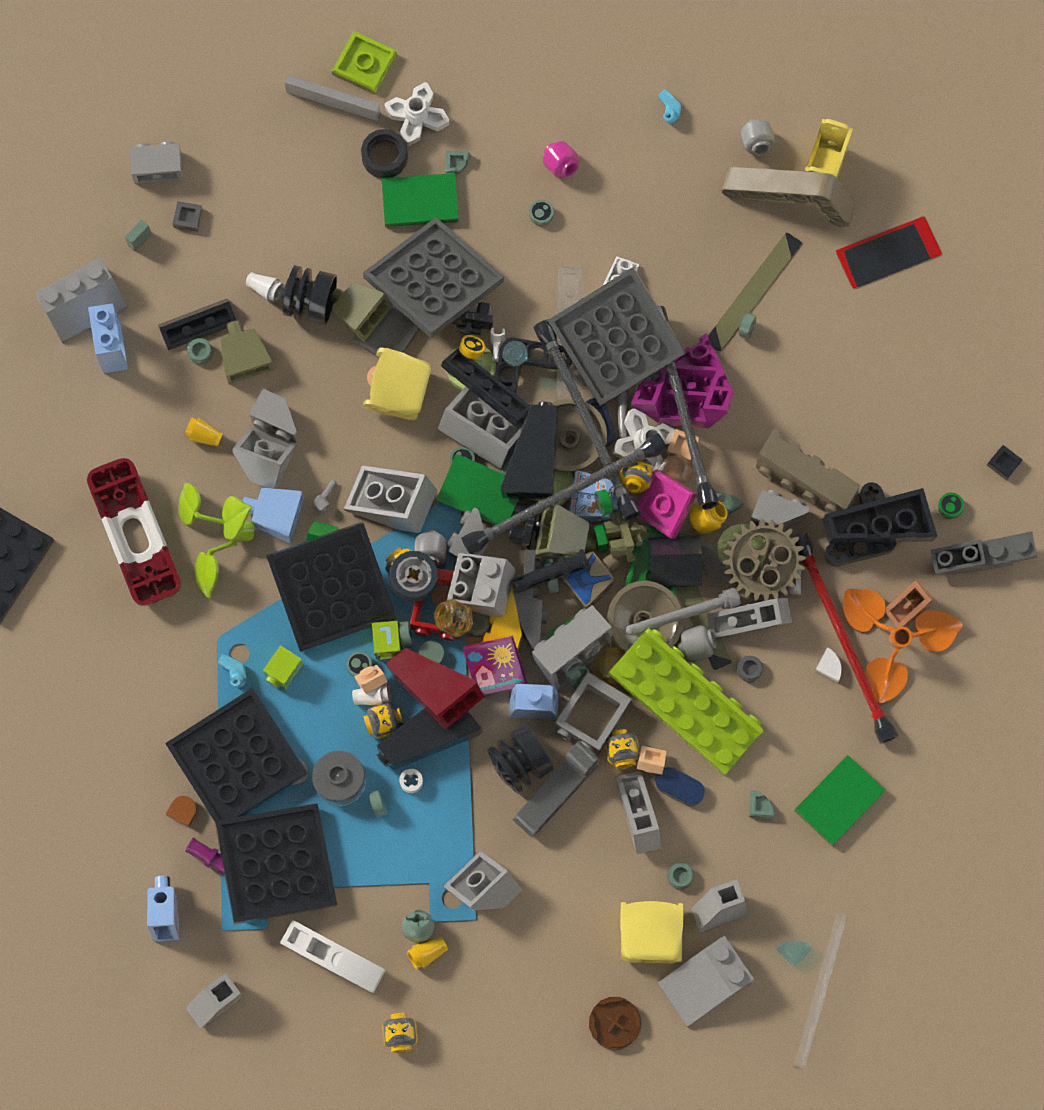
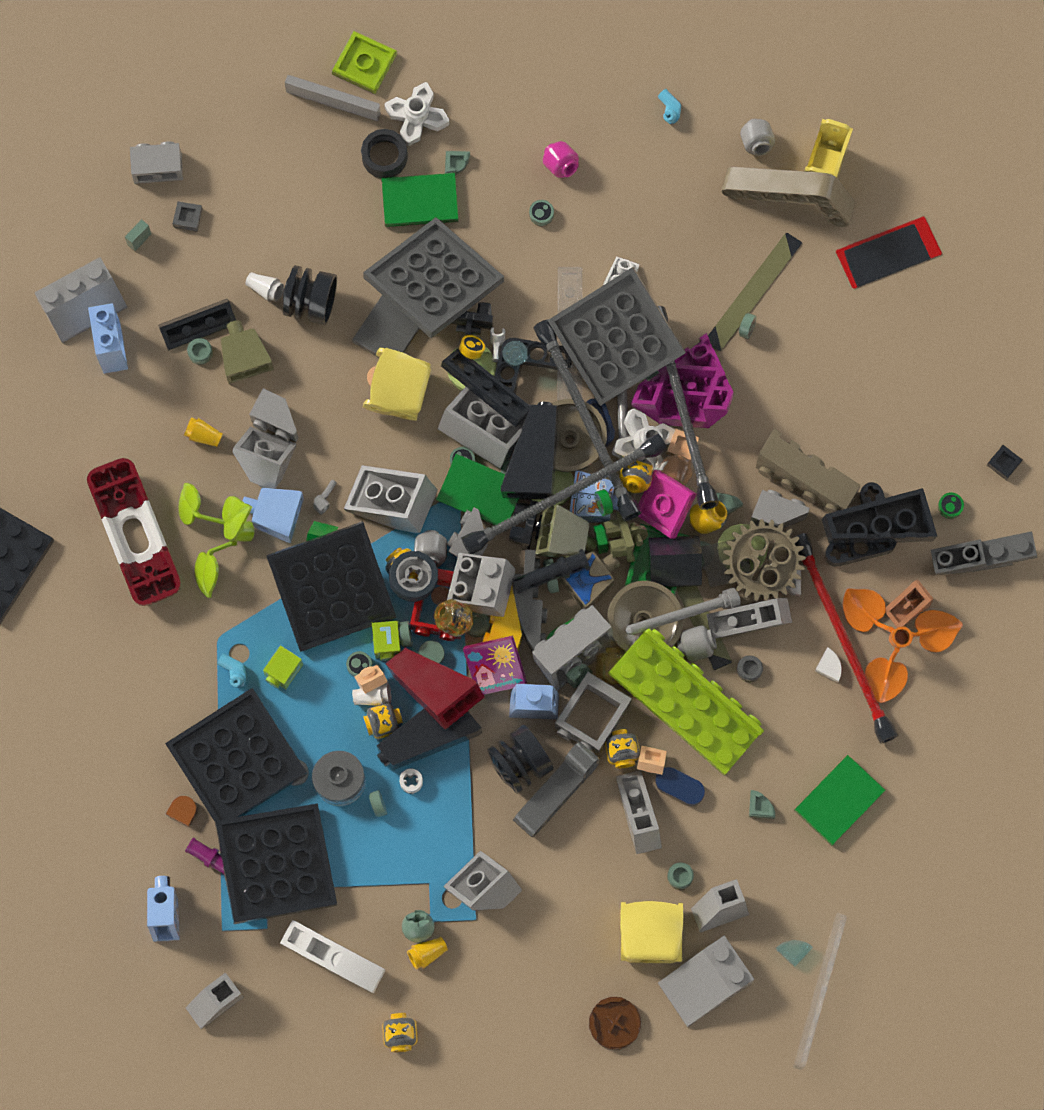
olive torso [331,282,393,342] -> none

